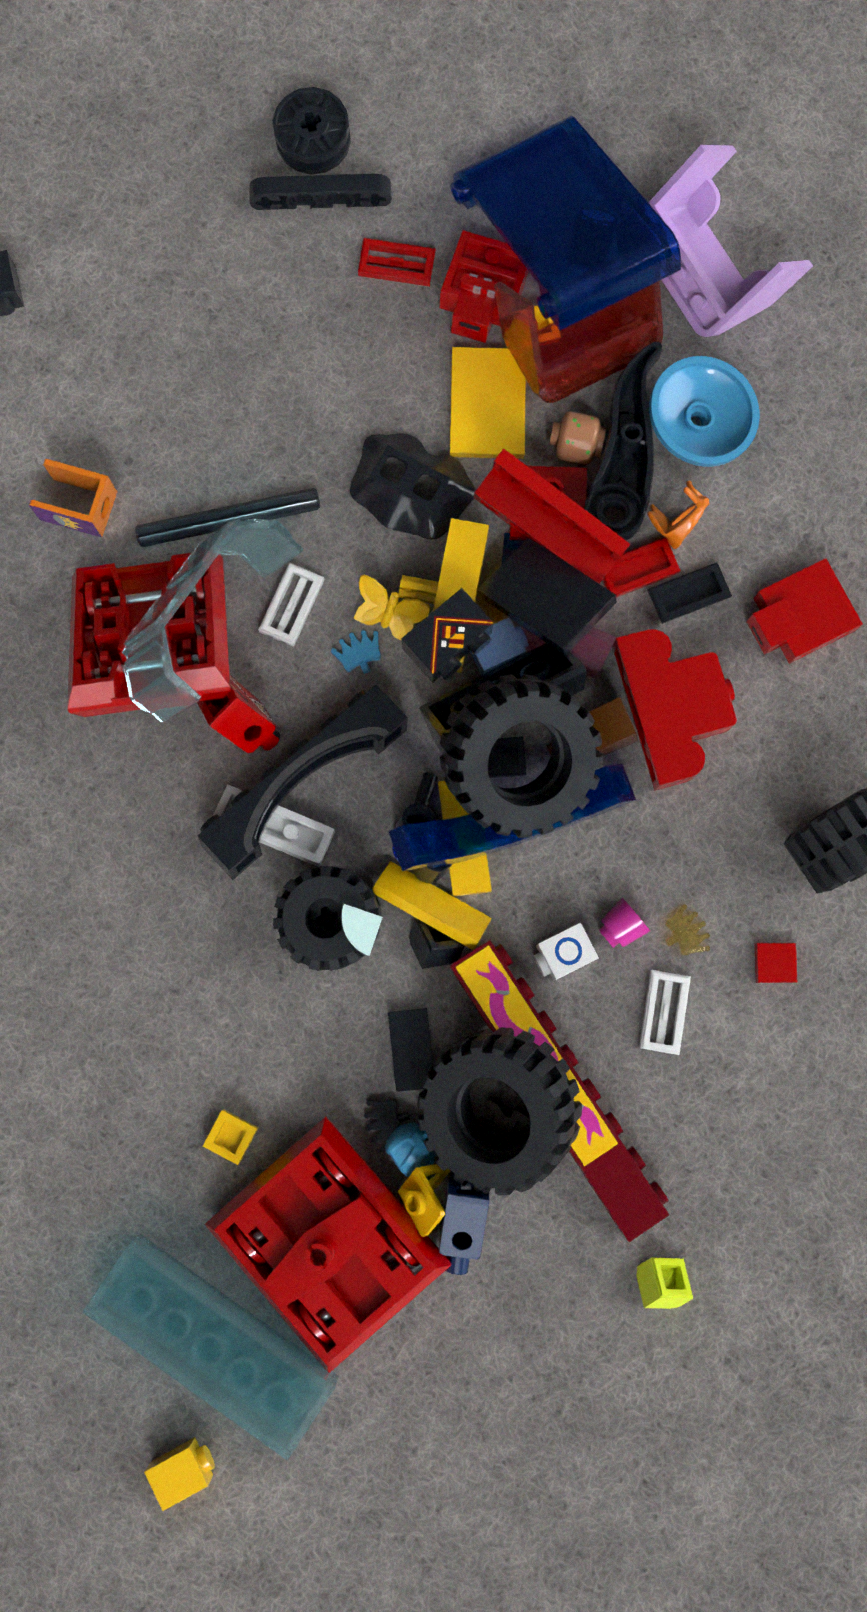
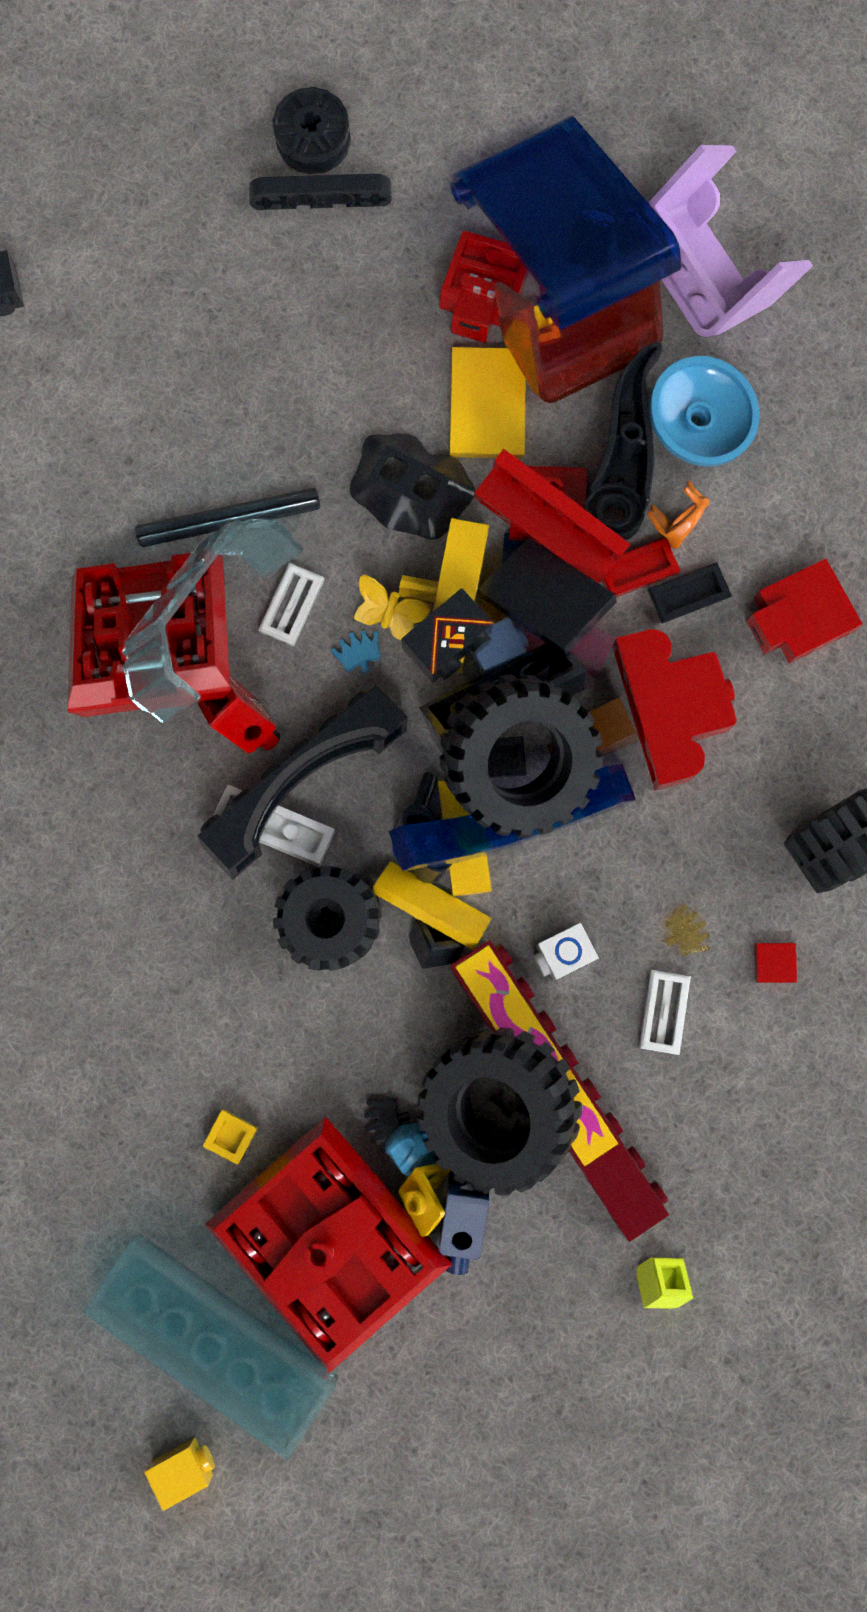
orange piece [29,459,117,537] -> none
light aqua tile [342,904,383,956] -> none
red tile [358,238,436,287] -> none
black tile [388,1008,434,1092] -> none
nougat head [549,411,606,465] -> none
dark pink hat [599,897,650,948] -> none

